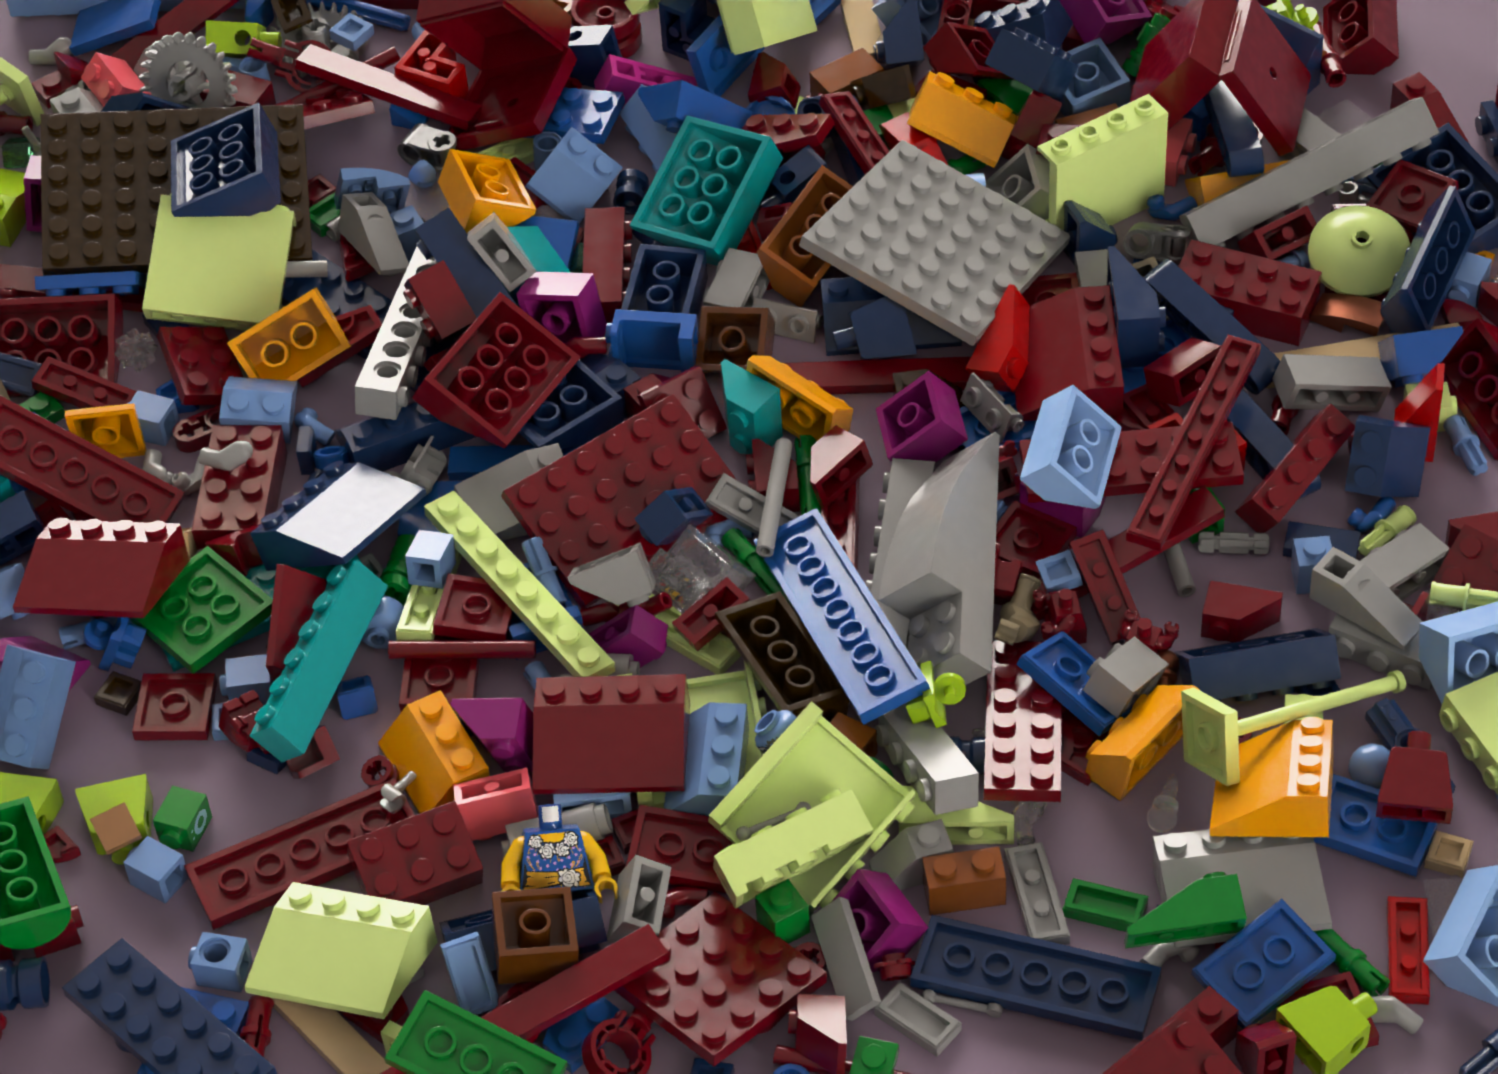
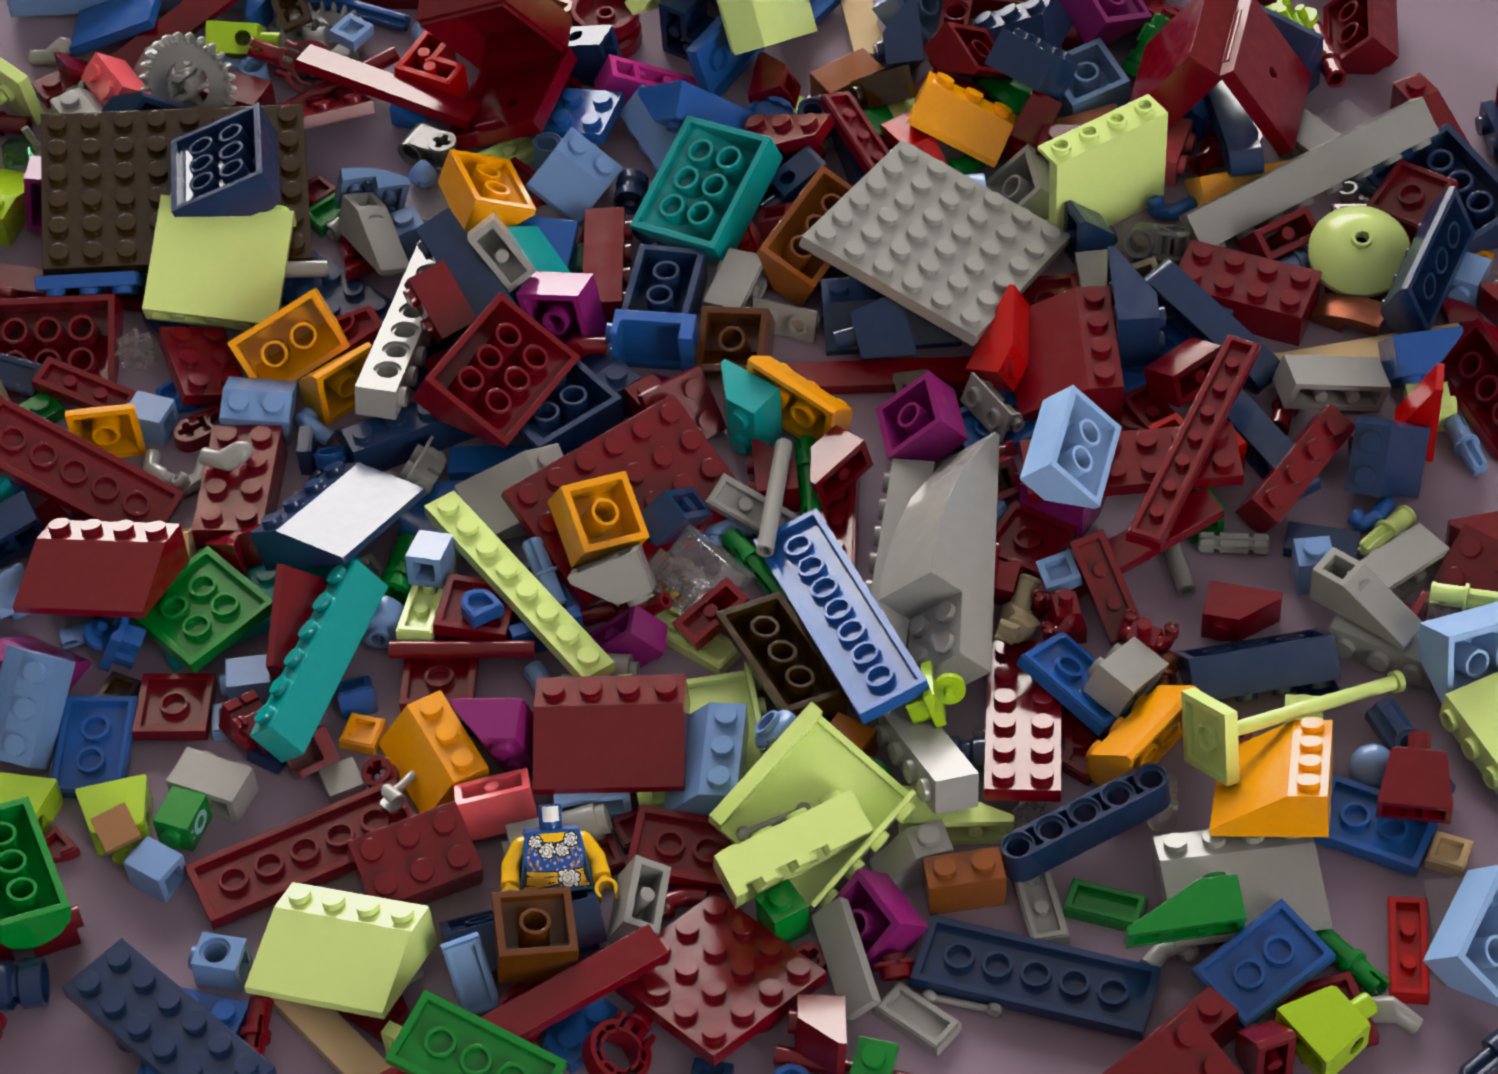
none -> blue tile [50,695,138,798]
none -> light grey brick [166,747,259,824]
none -> light orange slope [298,342,372,426]
none -> light grey tile [318,756,366,804]
none -> light orange tile [338,712,387,756]
none -> blue tile [461,589,504,629]
none -> light orange brick [548,471,650,568]
none -> dark blue beam [1000,763,1170,882]

